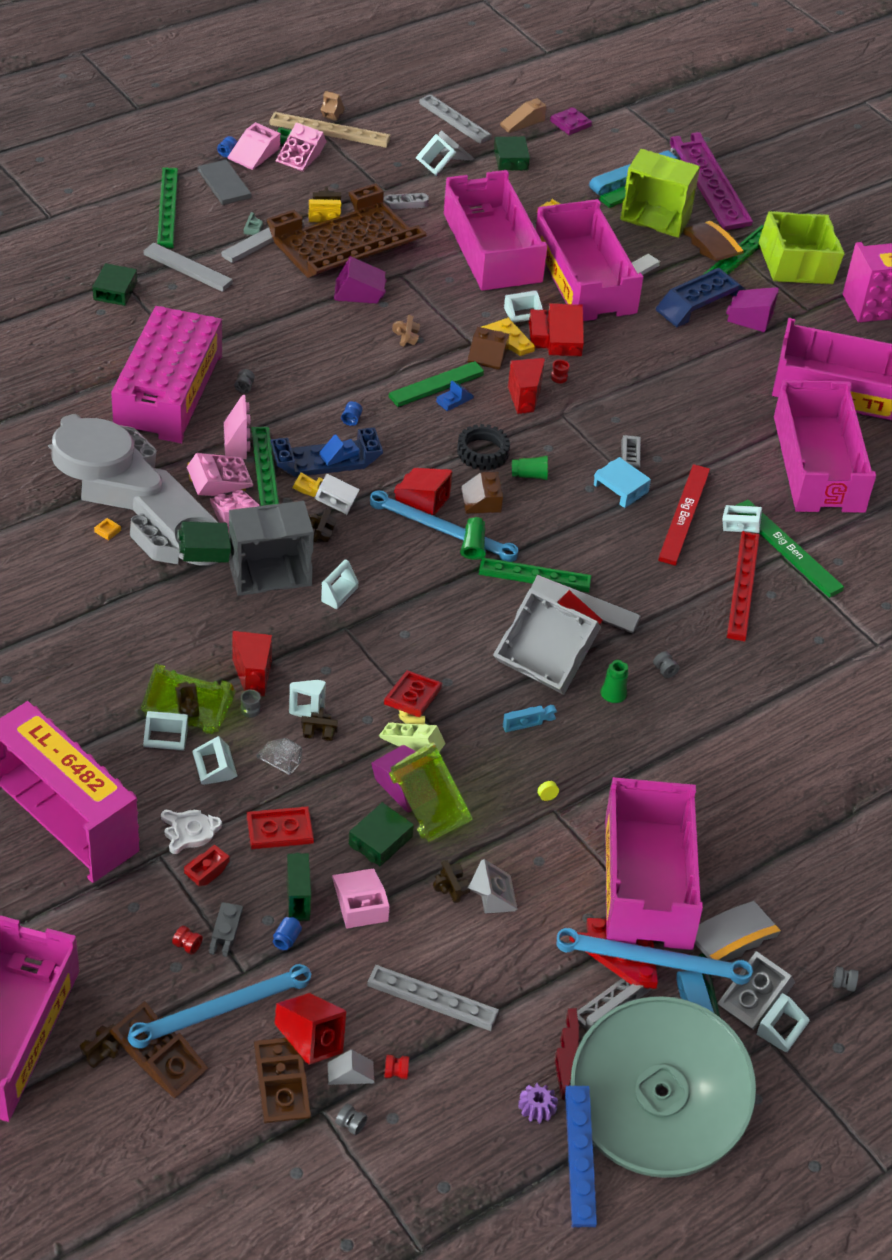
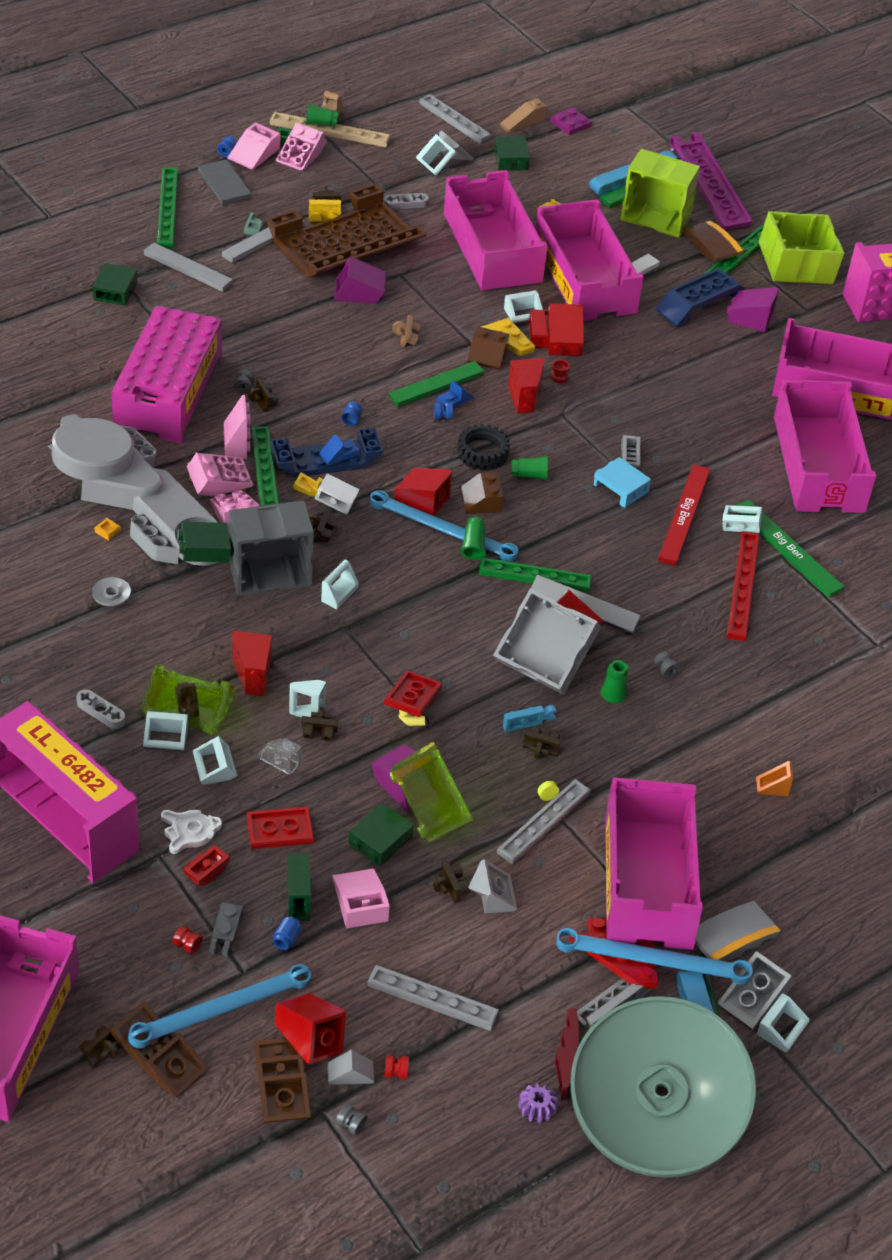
dark grey wheel [241,690,261,718] -> none
yellowish green slope [379,723,446,757] -> none
blue plate [565,1086,597,1227] -> none
dark grey wheel [832,966,858,992] -> none
none -> light grey beam [76,690,125,729]
none -> light grey dish [92,577,131,606]
none -> dark brown hips [248,378,279,412]
none -> green plant [306,103,338,126]
none -> blue wheel [434,402,453,419]
none -> light grey tile [497,779,591,865]
none -> dark brown hips [523,726,561,759]
none -> orange slope [756,761,793,796]

